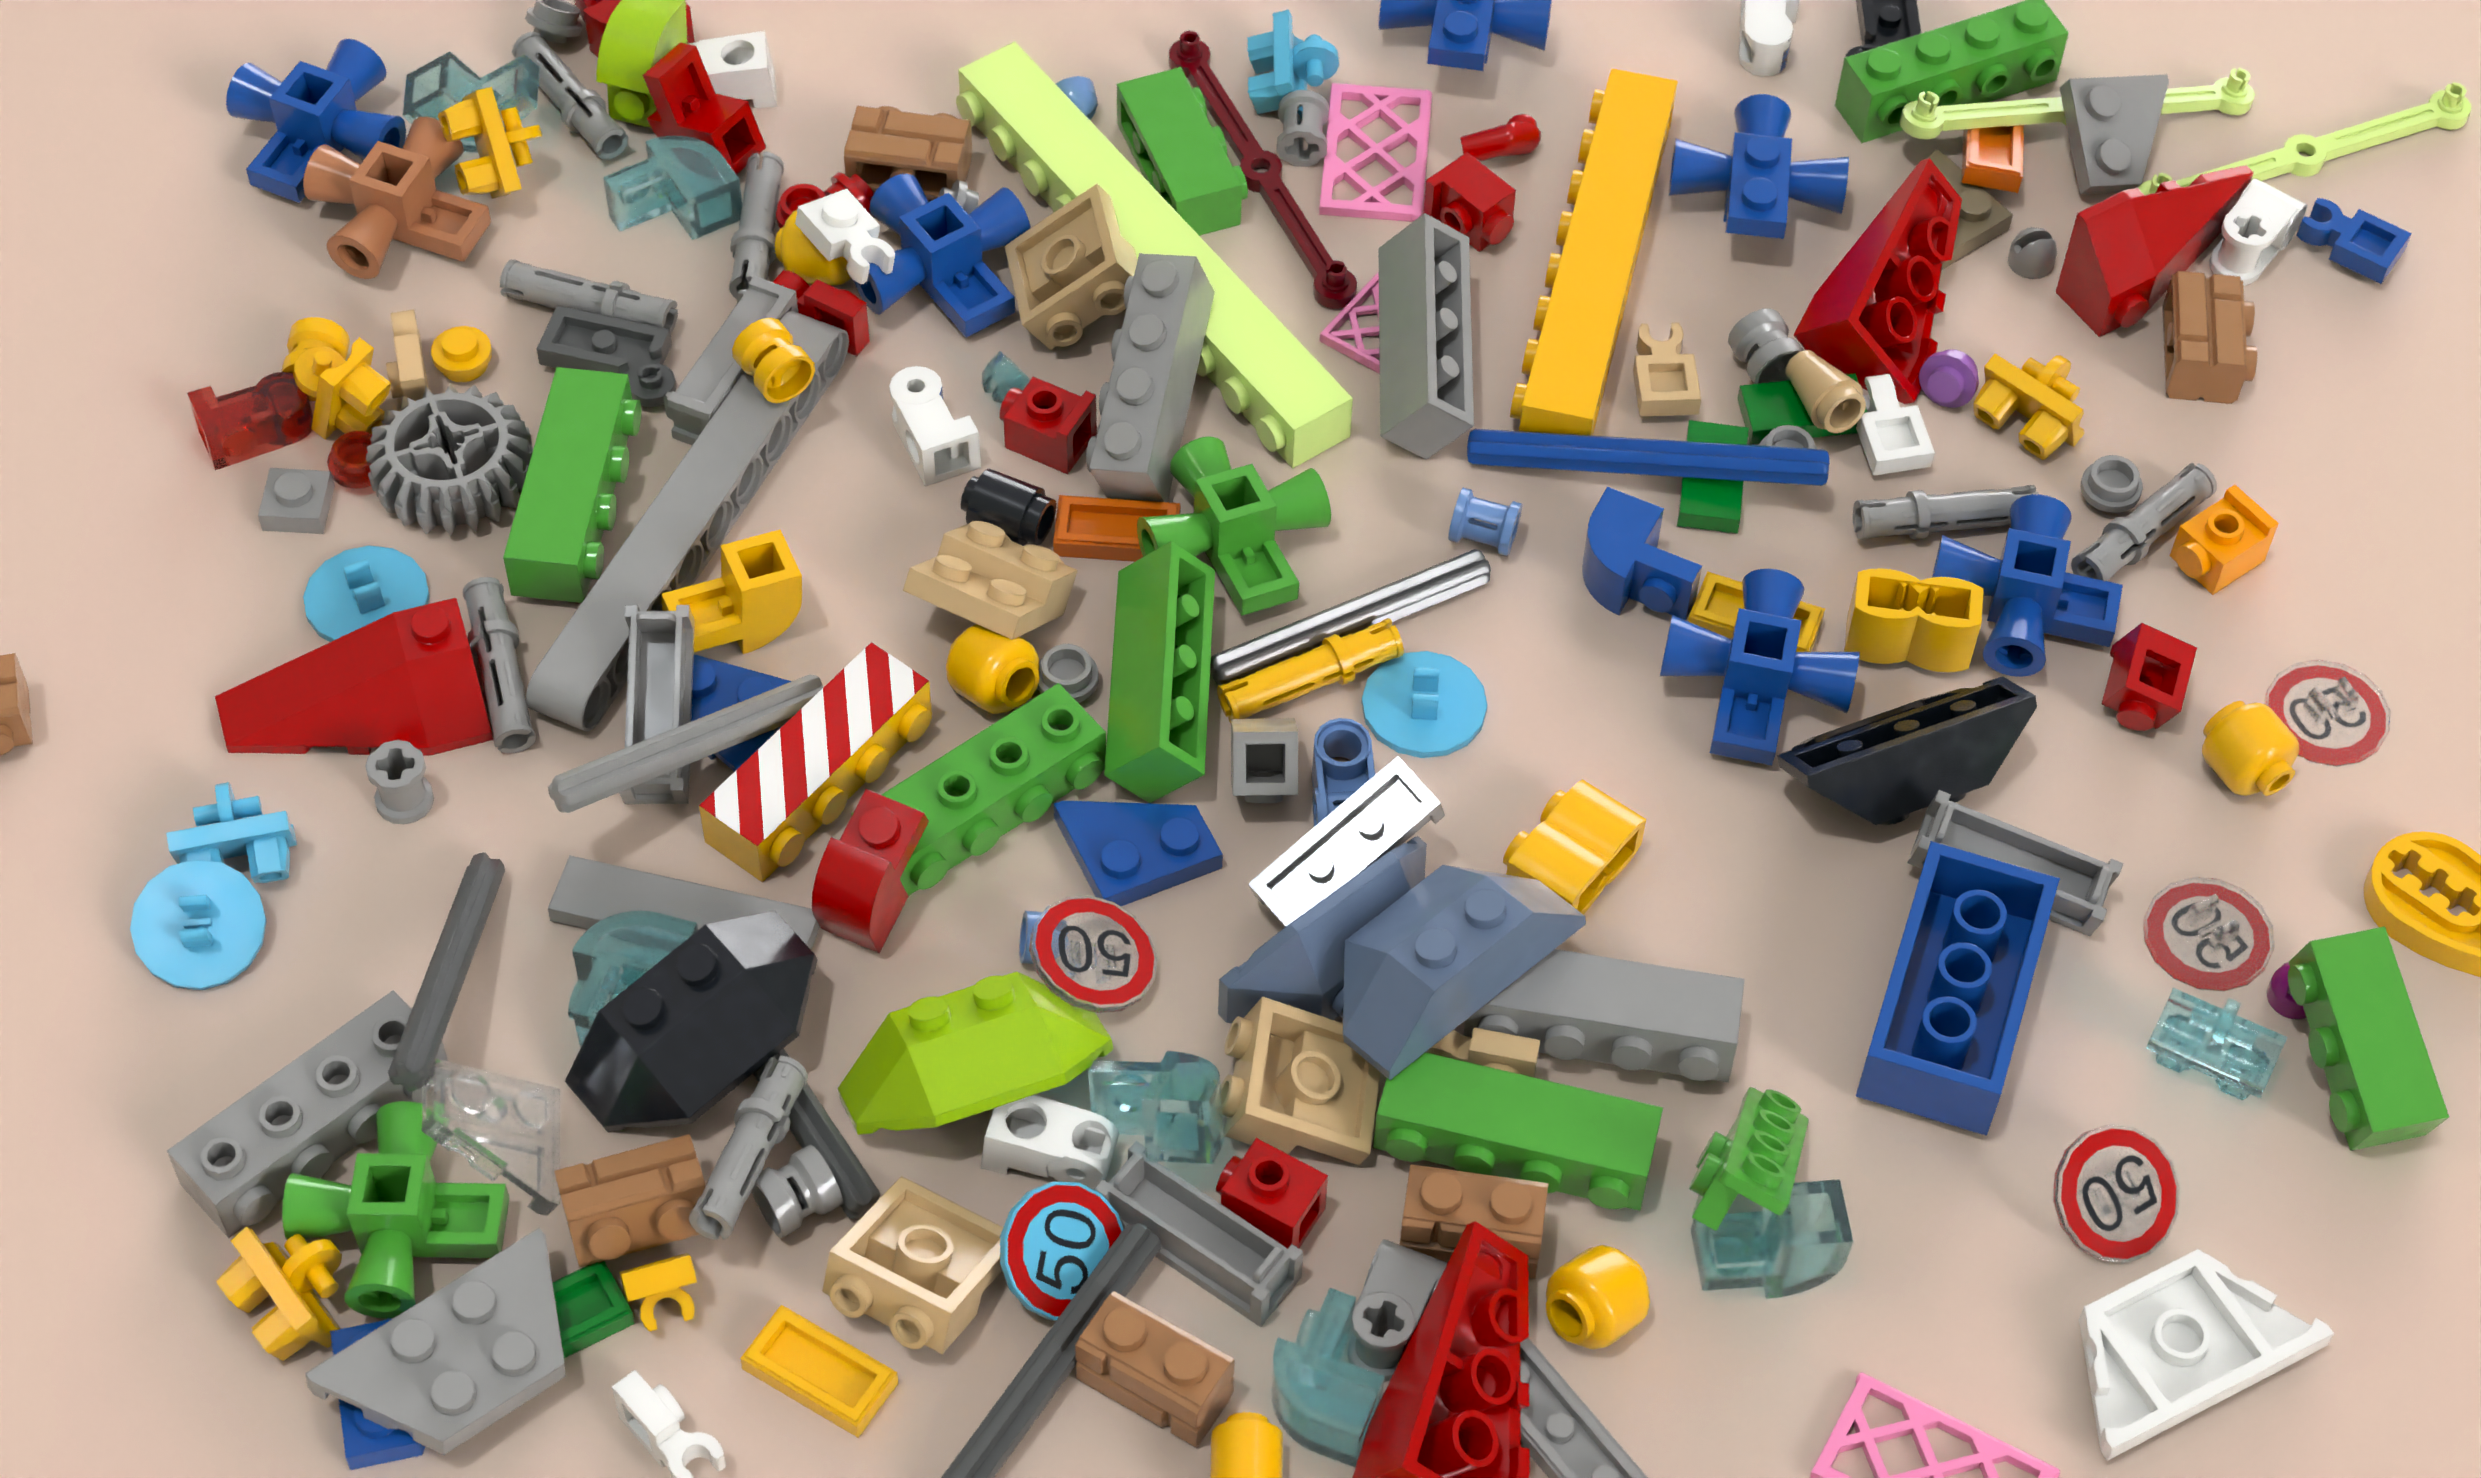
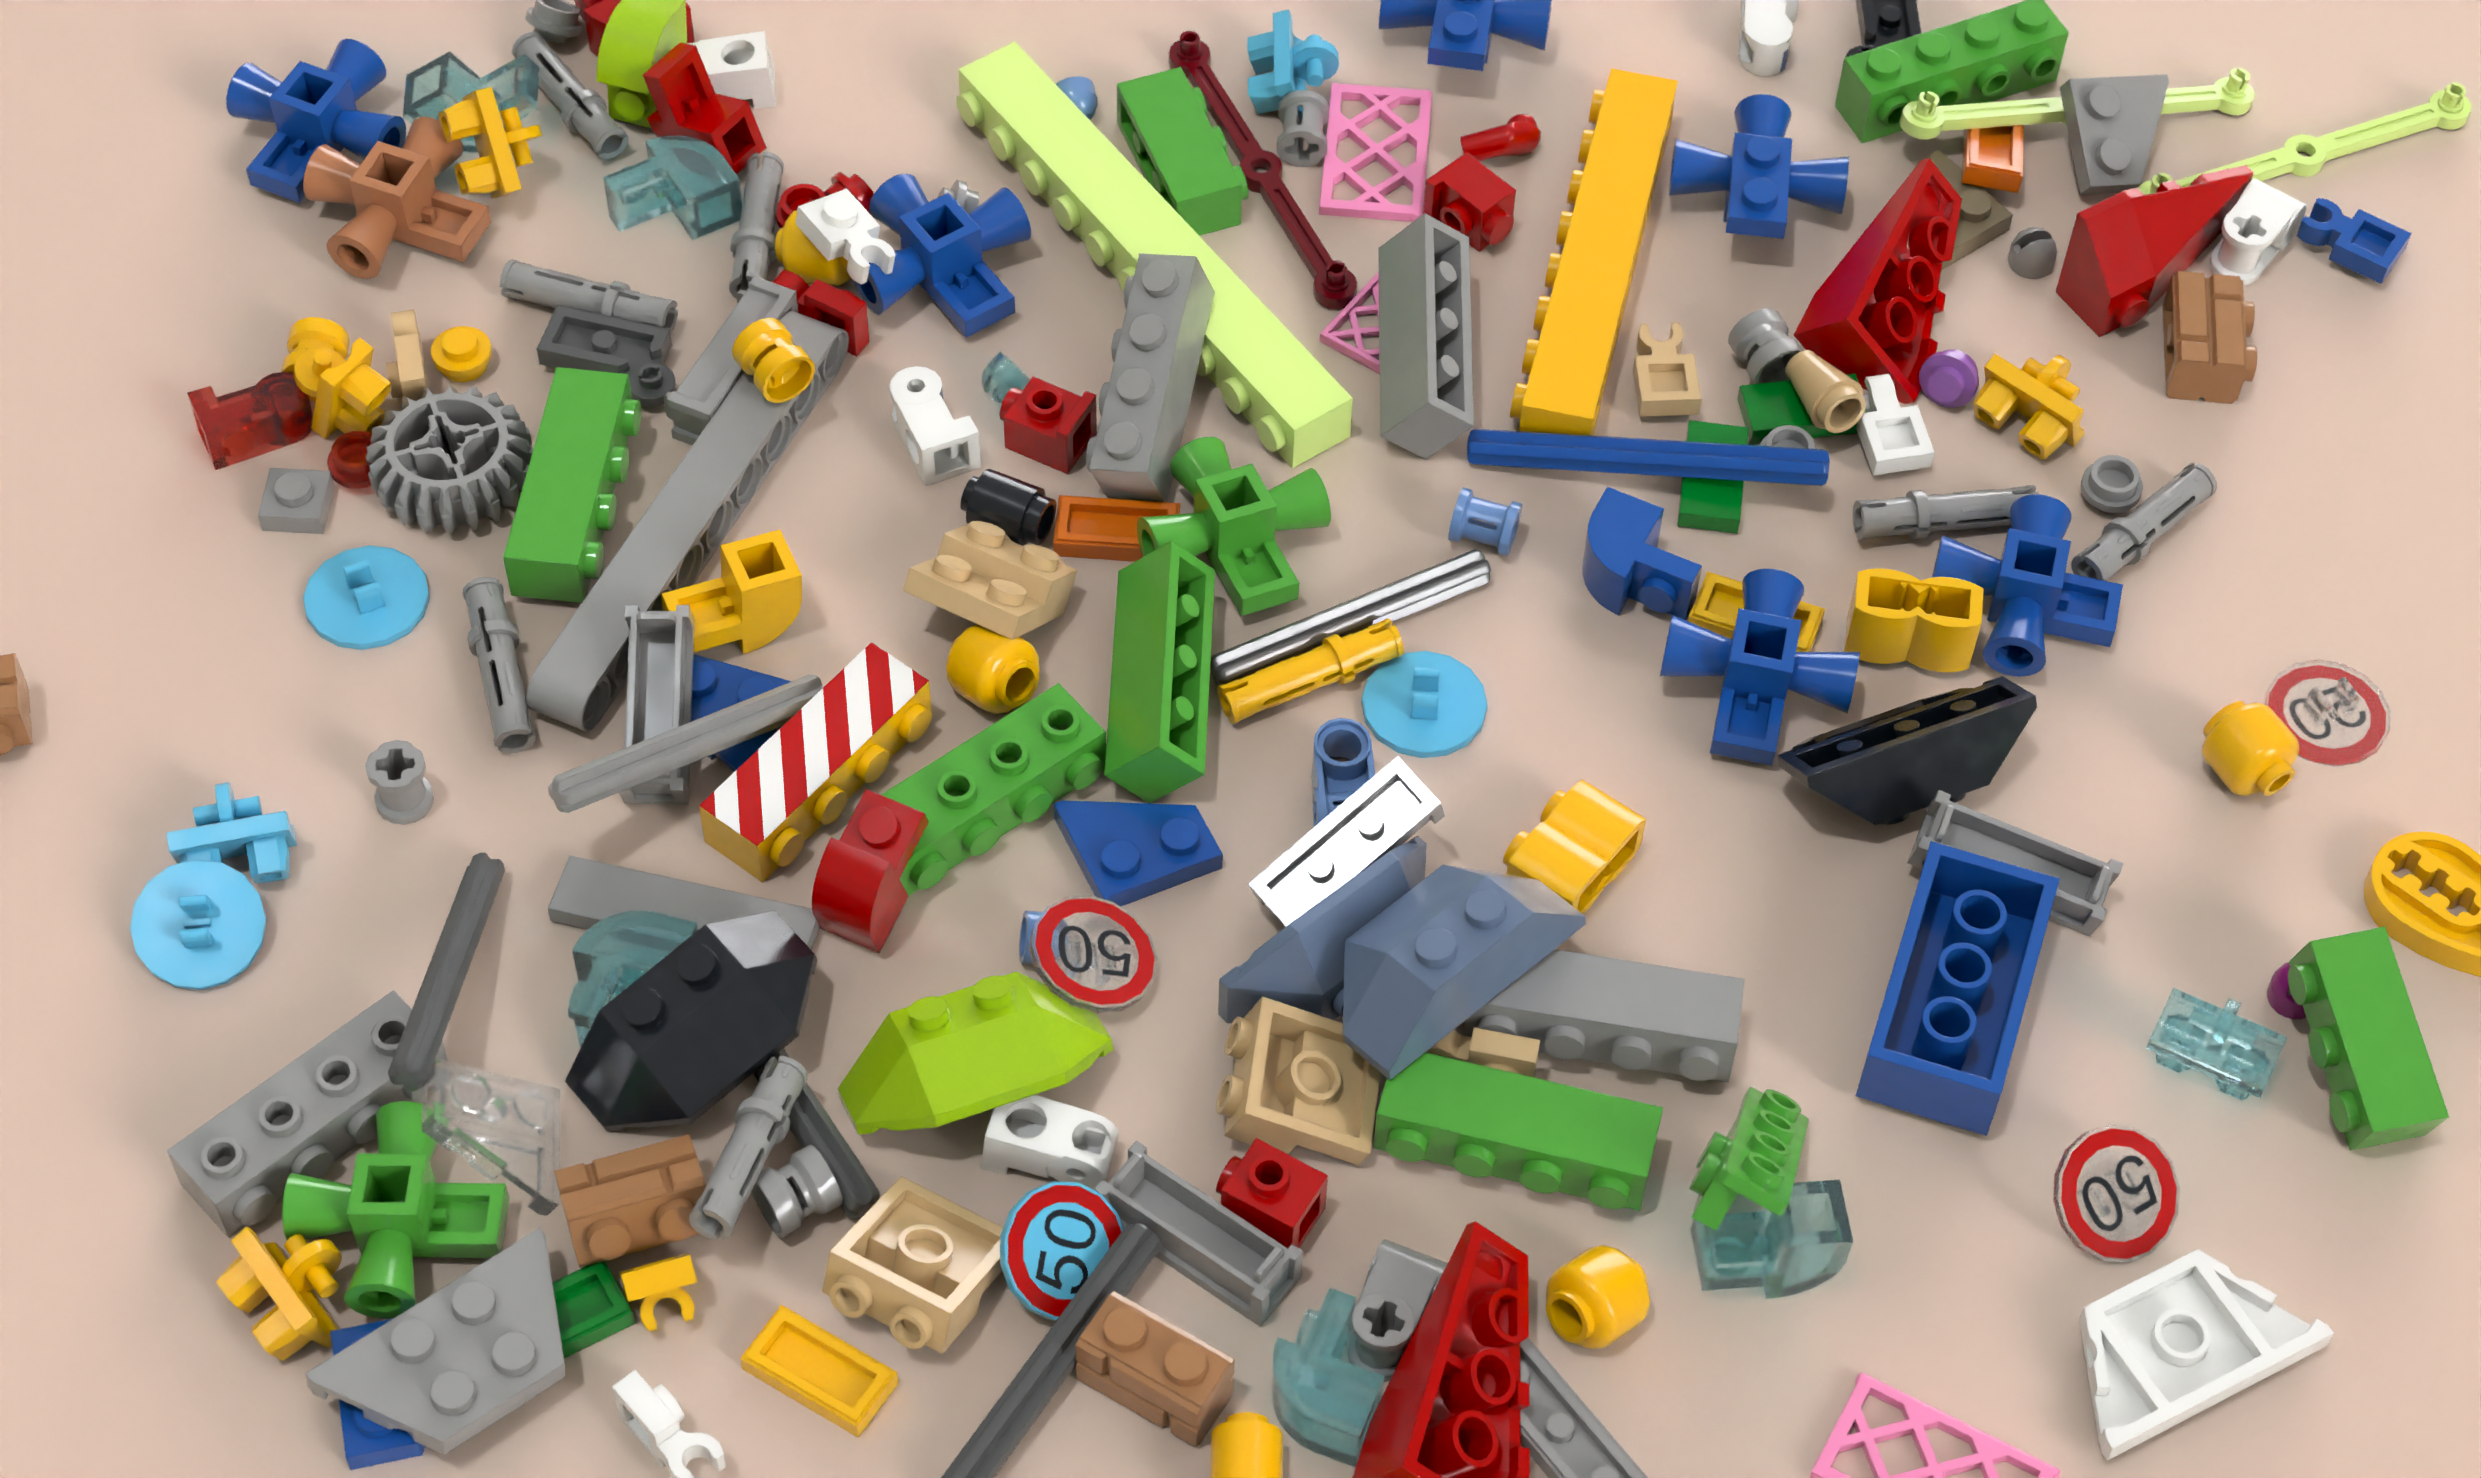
red wedge [215,597,493,756] -> none
medium nougat brick [844,106,972,200] -> none
tan plate [1004,184,1138,350] -> none
light grey plate [1037,644,1098,703] -> none
clear light blue brick [1088,1051,1224,1164] -> none
light grey brick [1231,718,1298,803] -> none
medium nougat brick [1400,1164,1548,1279] -> none
red brick [2101,623,2197,731] -> none
clear piece [2143,877,2275,992] -> none
light orange brick [2170,484,2279,595] -> none

